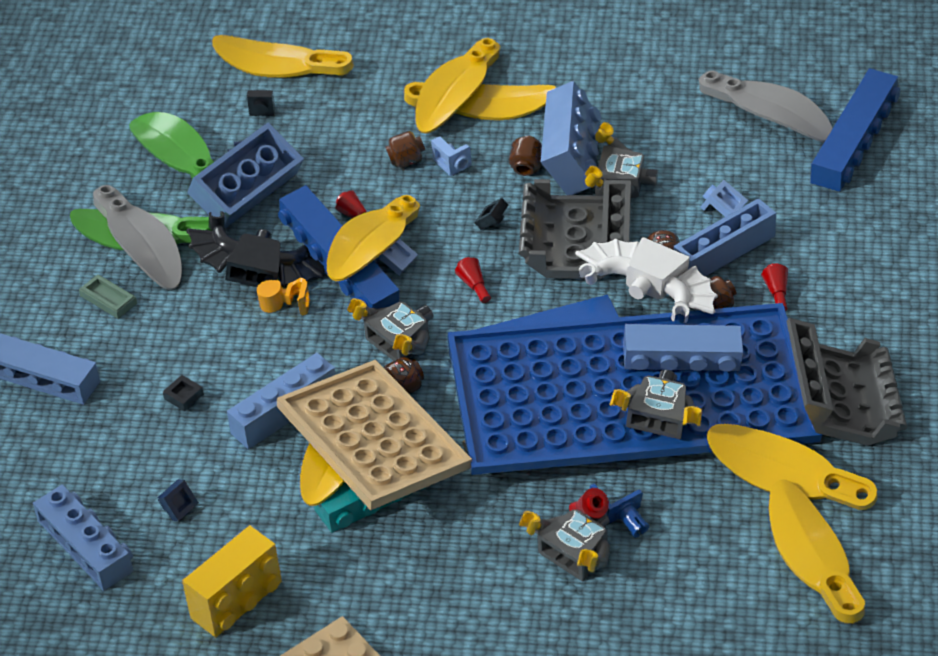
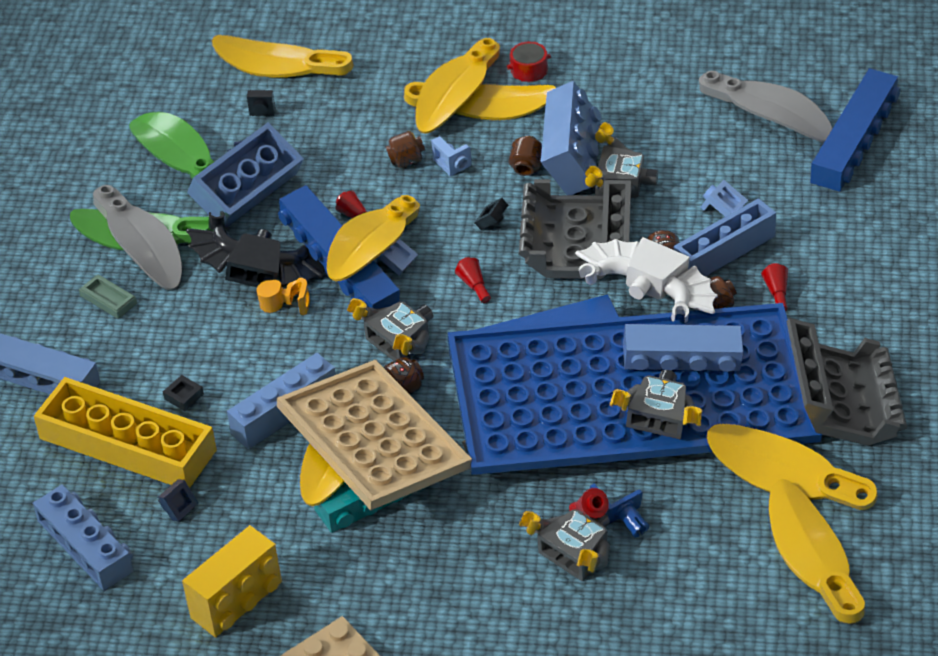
none -> yellow brick [34,377,217,488]
none -> red piece [507,41,551,82]

